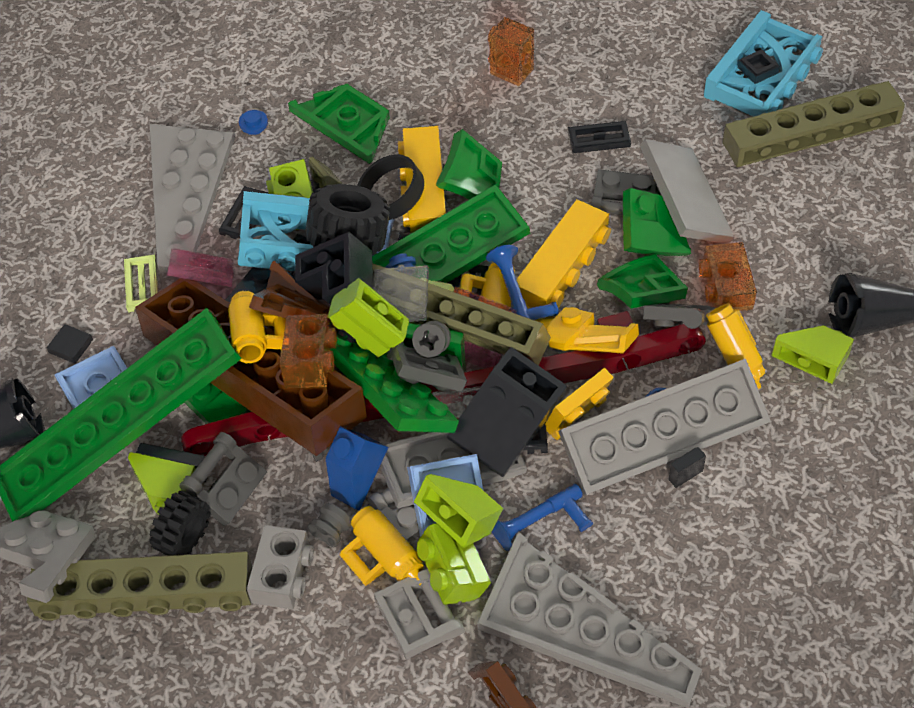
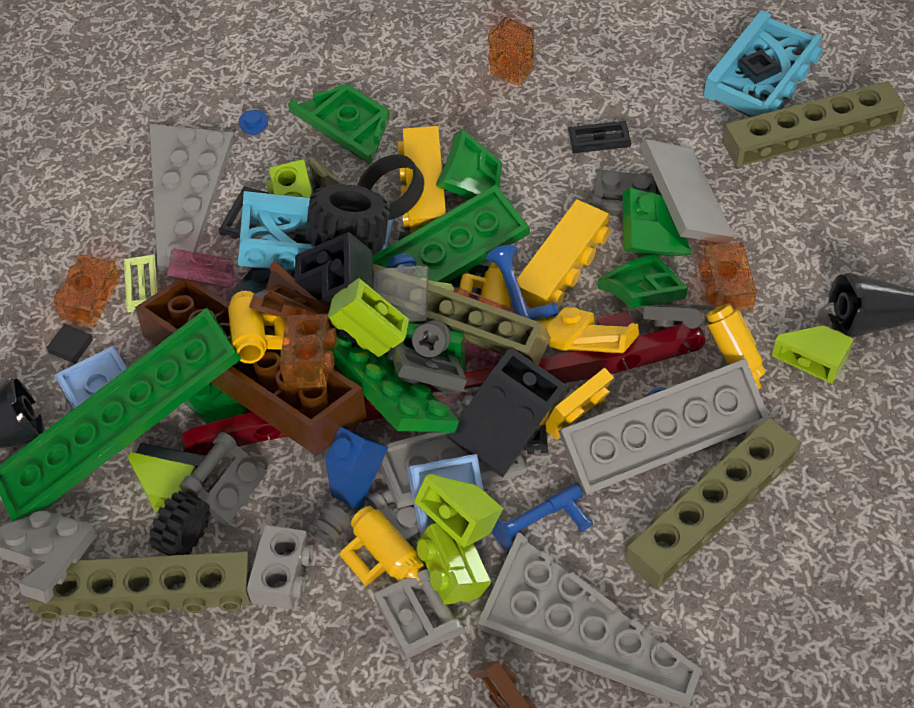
black tile [668,447,706,488] -> none
none -> clear orange brick [53,254,121,327]
none -> olive brick [625,418,801,590]

